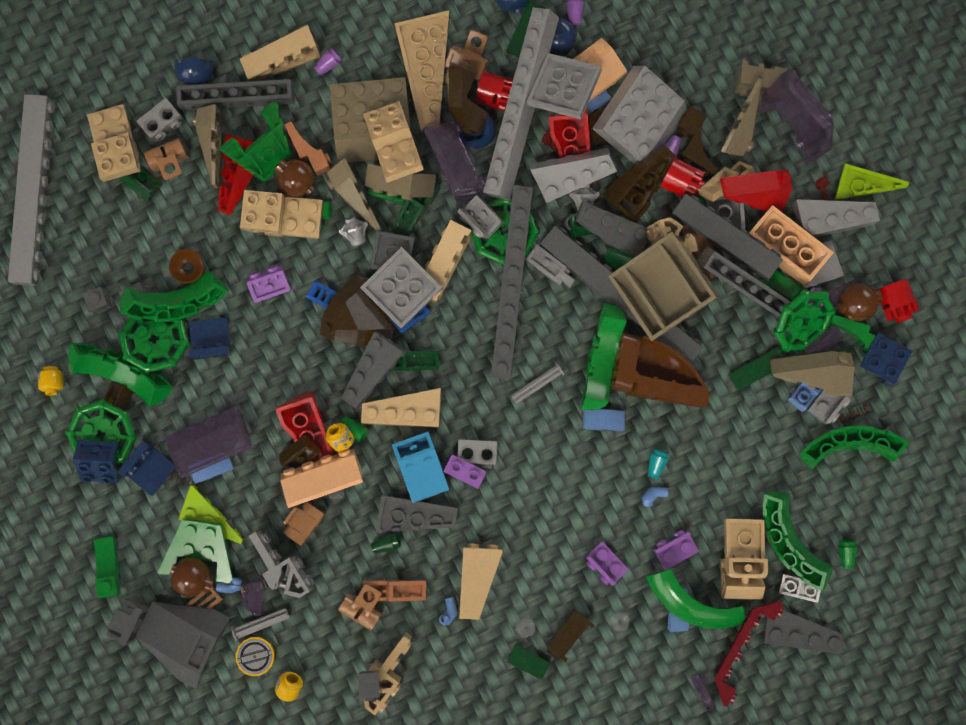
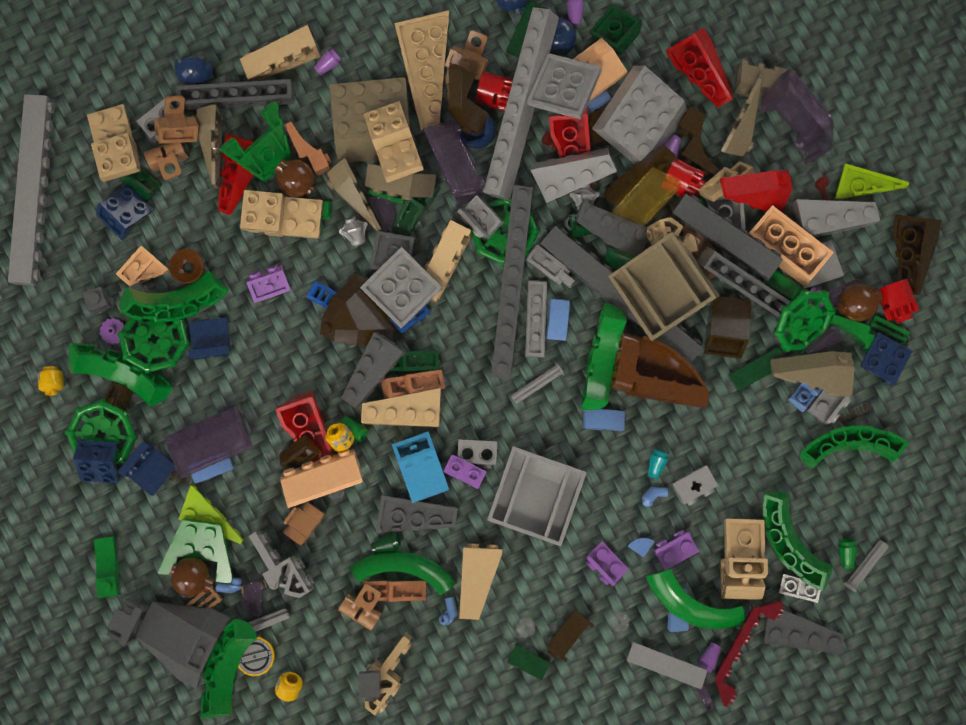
none -> dark blue bracket [96,184,153,240]
none -> medium lavender piece [100,318,124,345]
none -> light nougat wing [116,246,169,286]
none -> medium nougat piece [154,96,199,144]
none -> green brick [201,619,257,719]
none -> green brick [349,551,457,596]
none -> clear purple tile [368,197,395,232]
none -> nougat slope [381,370,445,399]
none -> light grey slope [487,446,587,546]
none -> light grey tile [525,281,547,358]
none -> medium blue slope [546,298,570,341]
none -> dark green slope [589,4,642,54]
none -> clear yellow piece [613,167,681,225]
none -> light grey tile [627,642,708,689]
none -> medium blue tile [628,538,655,557]
none -> red wedge [666,27,734,107]
none -> light grey brick [671,465,718,506]
none -> medium lavender cone [697,642,721,673]
none -> dark brown slope [703,295,751,359]
none -> light grey axle [843,540,889,593]
none -> green tile [869,315,910,345]
none -> dark brown wedge [893,214,942,295]

